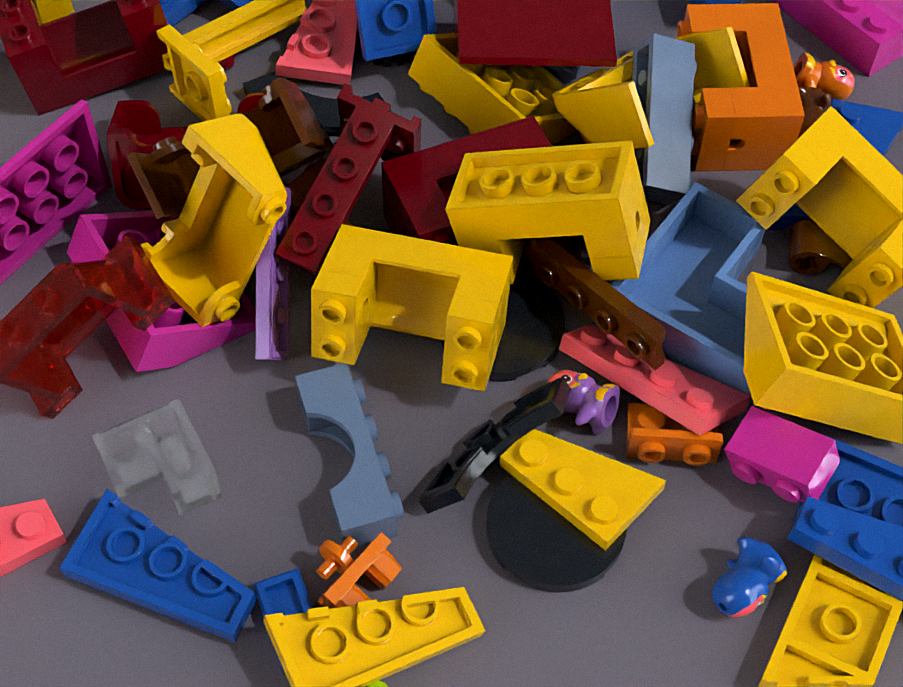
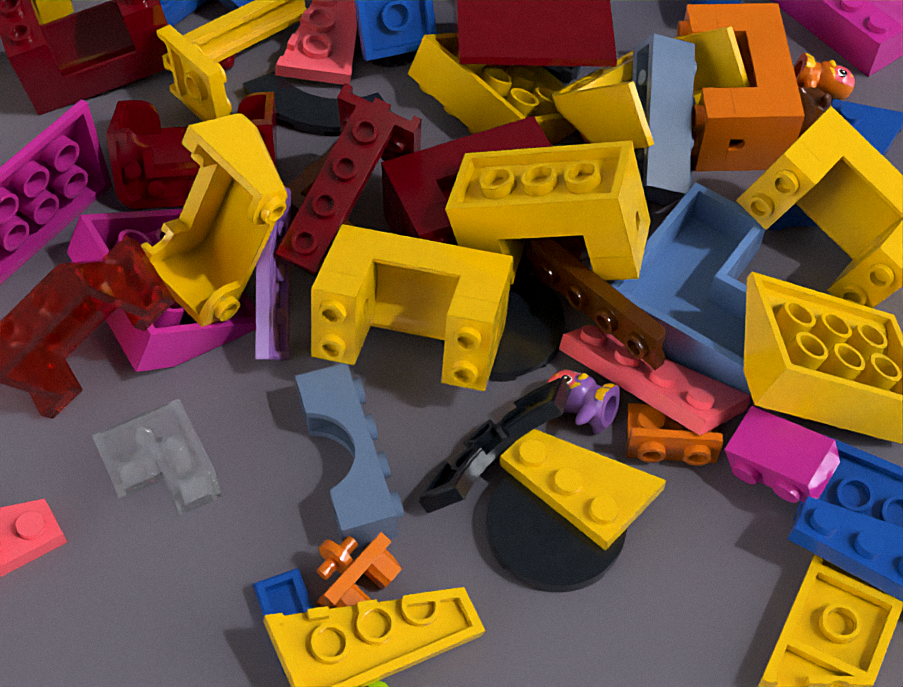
blue wing [59,489,257,643] -> none
reddish brown windscreen [127,77,334,220] -> none
blue animal [712,536,787,618] -> none
reddish brown panel [788,220,853,275] -> none

